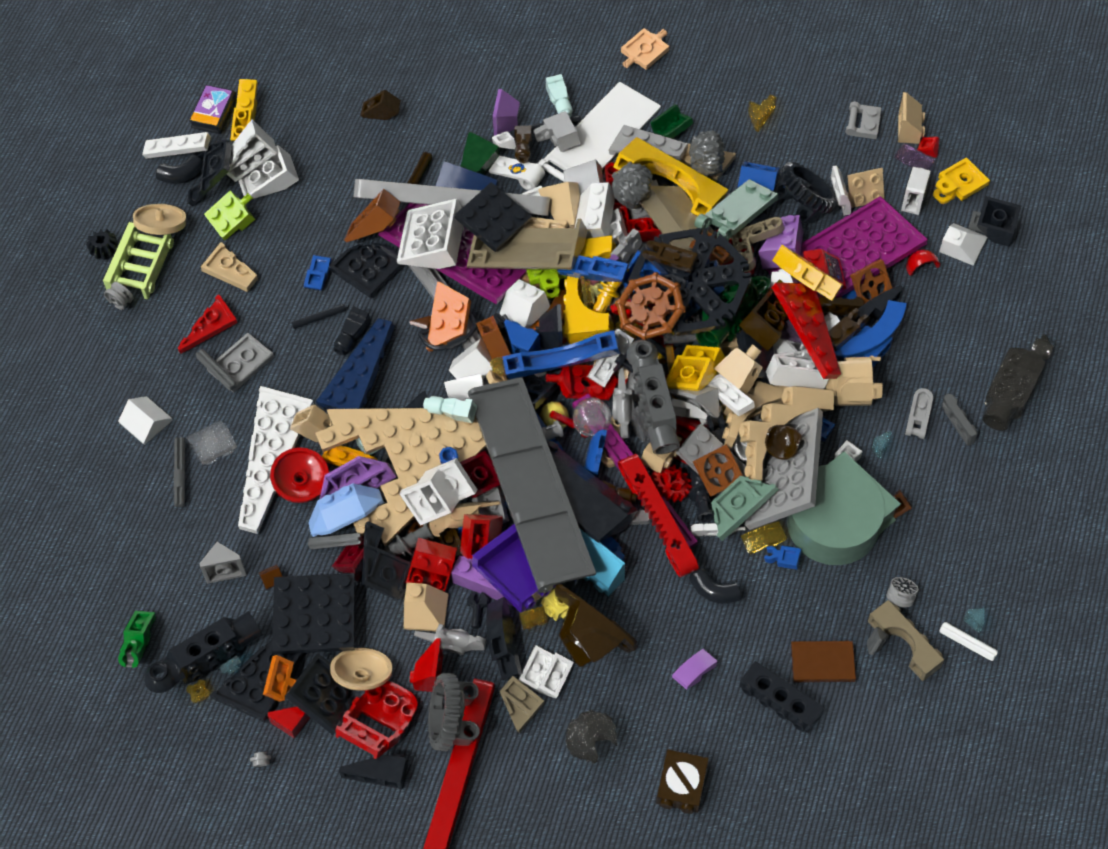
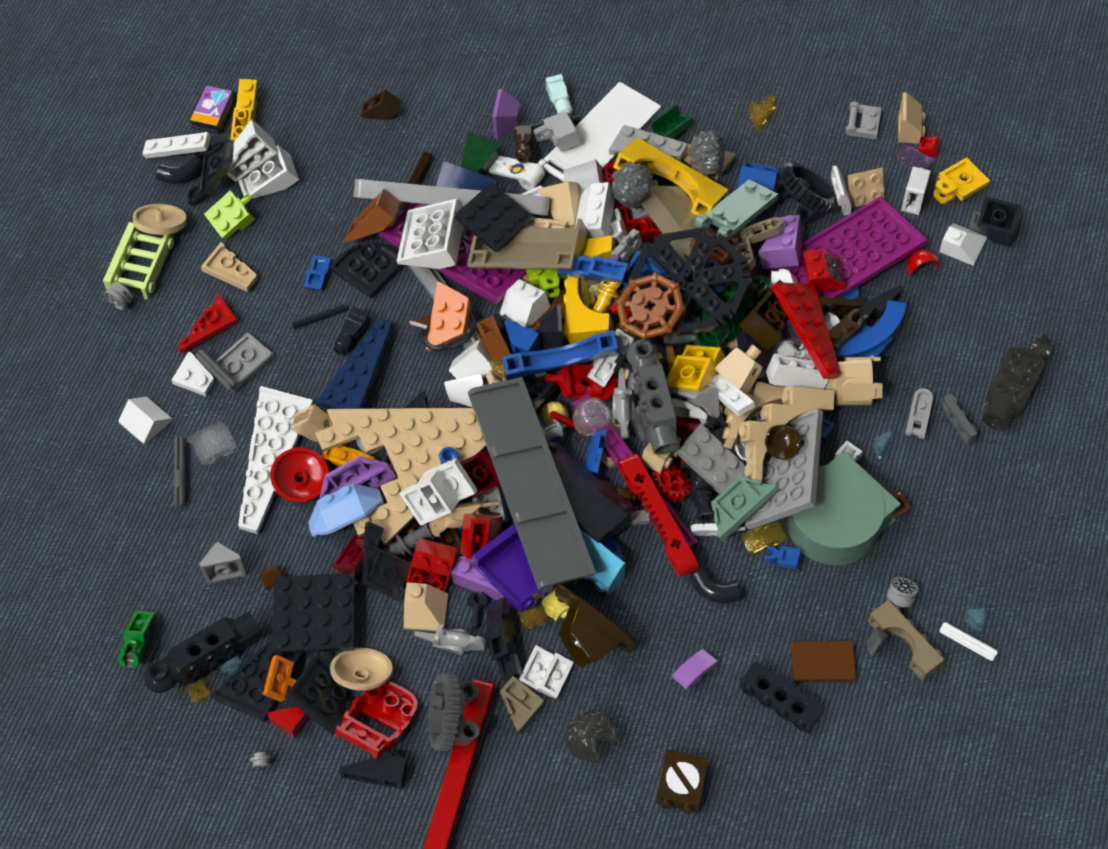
black gear [86,229,118,260] -> none
dark grey axle [308,533,363,549] -> none
red slope [410,638,444,692] -> none
light aqua piece [423,396,477,423] -> none
white slope [492,131,516,149] -> none
light nougat plate [621,29,669,70] -> none
dark brown hinge [642,240,698,273] -> none
dark orange piece [692,444,743,497] -> none
yellow slope [772,245,843,301] -> none
dark orange piece [850,259,892,304] -> none
none -> white wing [172,352,215,396]

